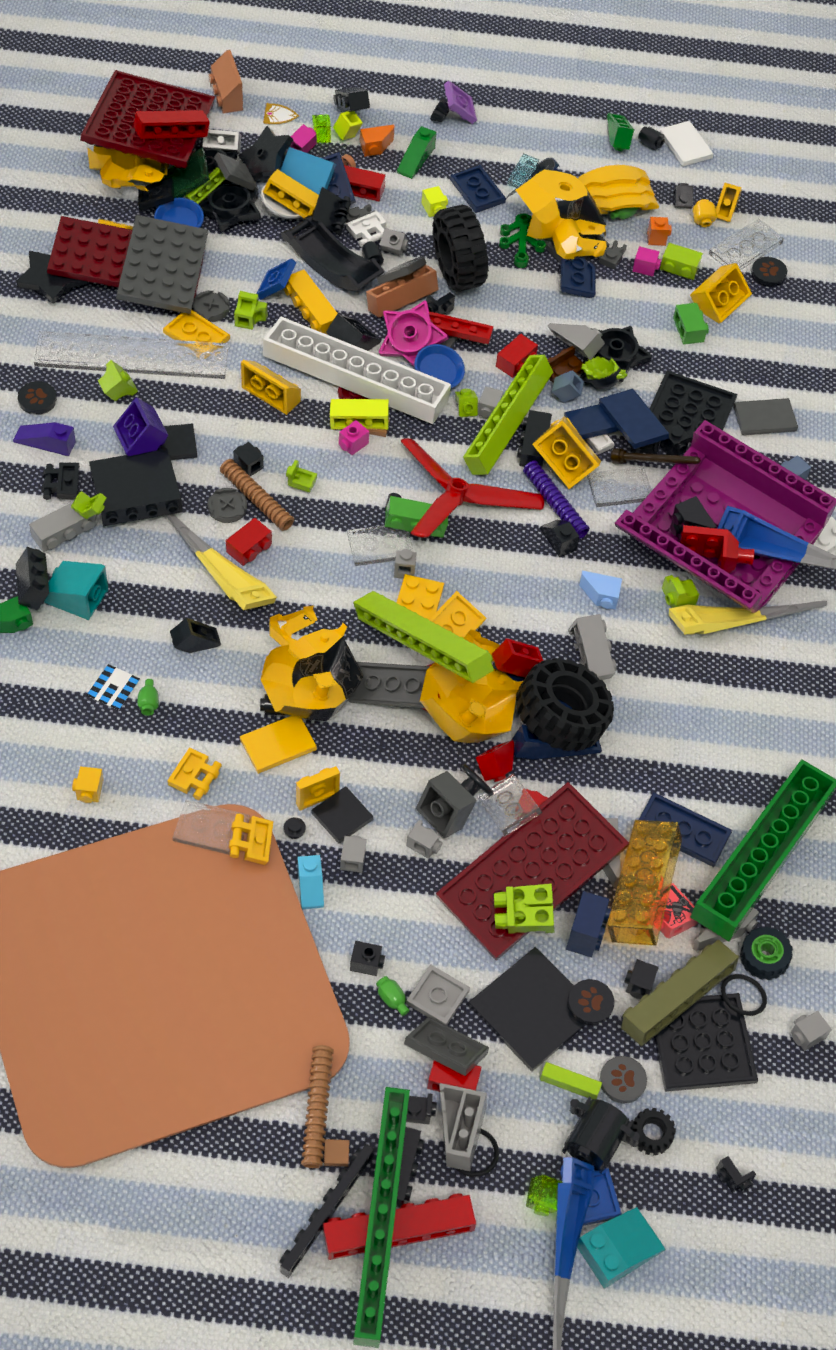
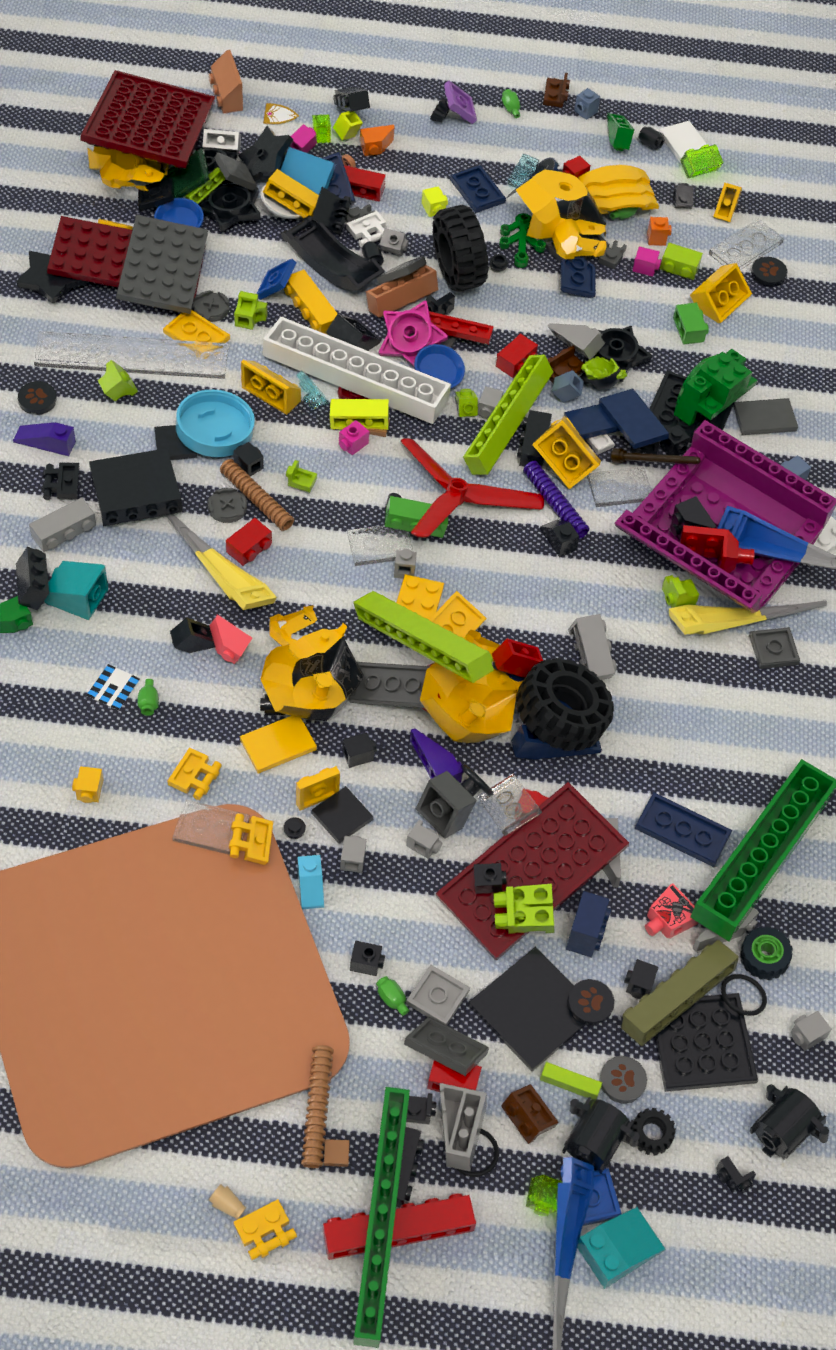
lime bracket [71,491,107,519] -> none
dark purple slope [113,397,168,456] -> none
red brick [133,110,210,139] -> none
black plate [279,1143,374,1278] -> none
green slope [397,126,437,179] -> none
red slope [475,740,514,782] -> none
light blue slope [579,570,622,610] -> none
clear yellow brick [607,820,682,946] -> none
yellow head [692,199,717,227] -> none
none -> medium azure piece [176,390,255,457]
none -> coral slope [209,614,252,664]
none -> tan cone [209,1184,246,1220]
none -> yellow plate [233,1199,297,1260]
none -> clear light blue plate [296,371,330,410]
none -> black brick [342,733,377,768]
none -> dark purple slope [410,728,464,783]
none -> black brick [474,863,507,894]
none -> black plate [490,254,508,271]
none -> reddish brown bracket [501,1084,559,1144]
none -> bright green plant [502,89,520,118]
none -> reddish brown bracket [543,73,570,108]
none -> red brick [562,156,591,178]
none -> sand blue brick [574,88,600,120]
none -> green piece [674,349,757,426]
none -> clear neon green brick [680,144,724,179]
none -> dark grey tile [749,627,800,669]
none -> black container [750,1084,829,1160]

